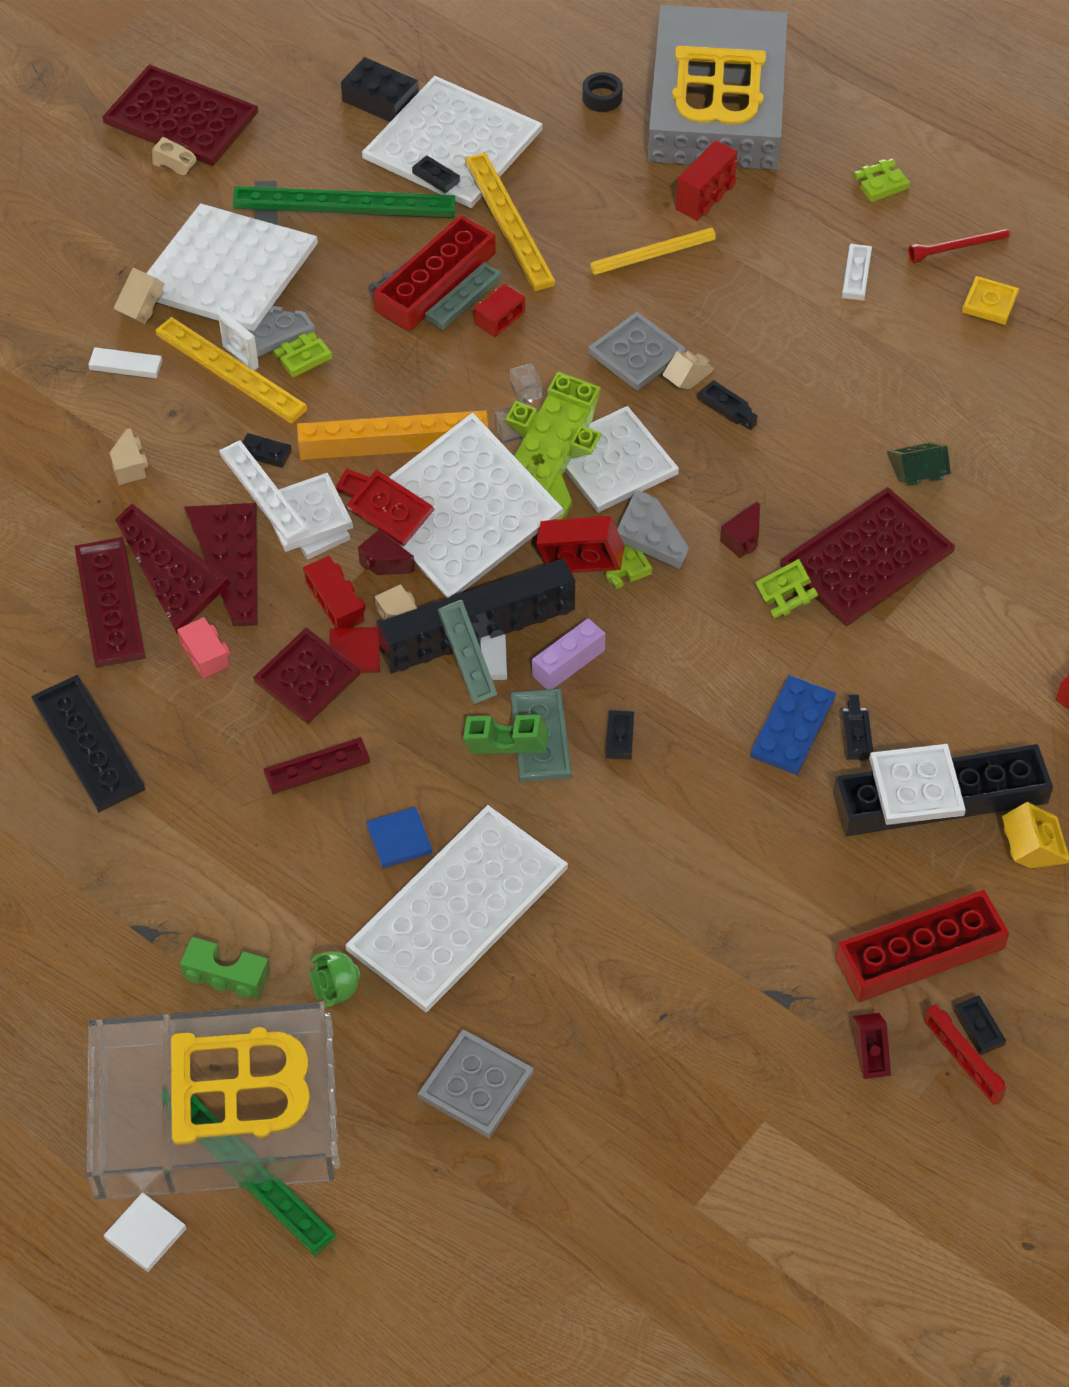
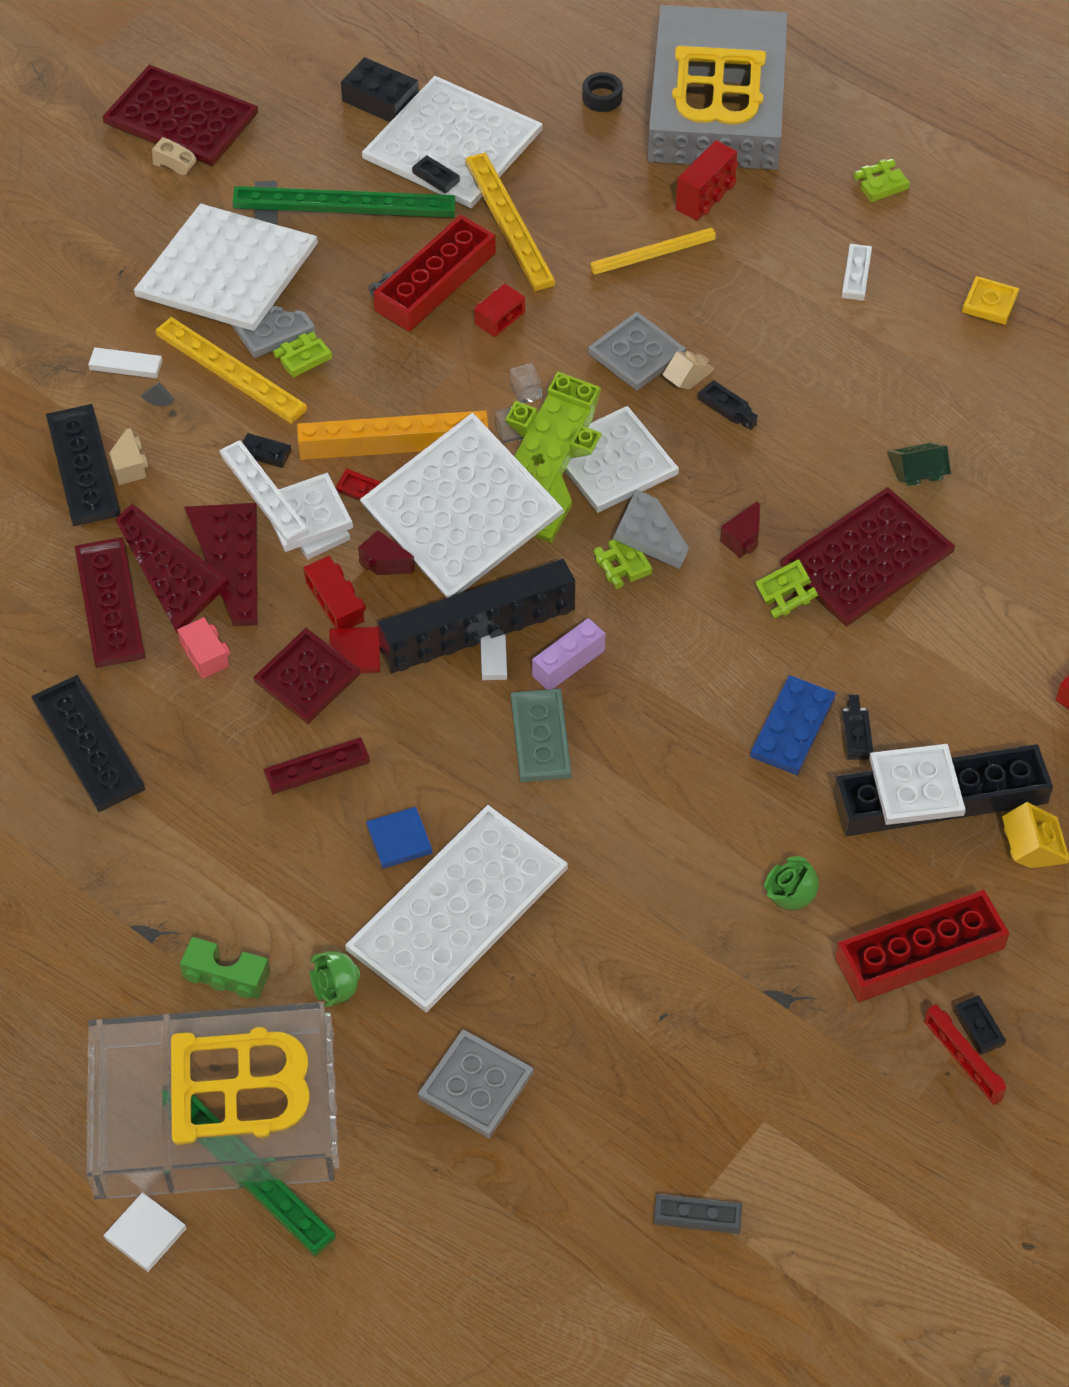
tan brick [113,268,165,324] -> none
white tile [219,311,259,370] -> none
red plate [346,469,434,546] -> none
tan slope [375,584,417,620] -> none
sand green plate [425,262,502,330] -> none
sand green plate [437,600,498,704] -> none
bright green arch [463,715,549,754] -> none
red brick [536,516,625,573] -> none
black plate [606,710,634,760] -> none
dark red slope [852,1013,891,1079] -> none
red piece [908,229,1010,263] -> none
none -> black plate [46,404,120,526]
none -> dark grey tile [141,382,174,406]
none -> dark grey tile [653,1194,742,1234]
none -> bright green cylinder [764,856,819,911]

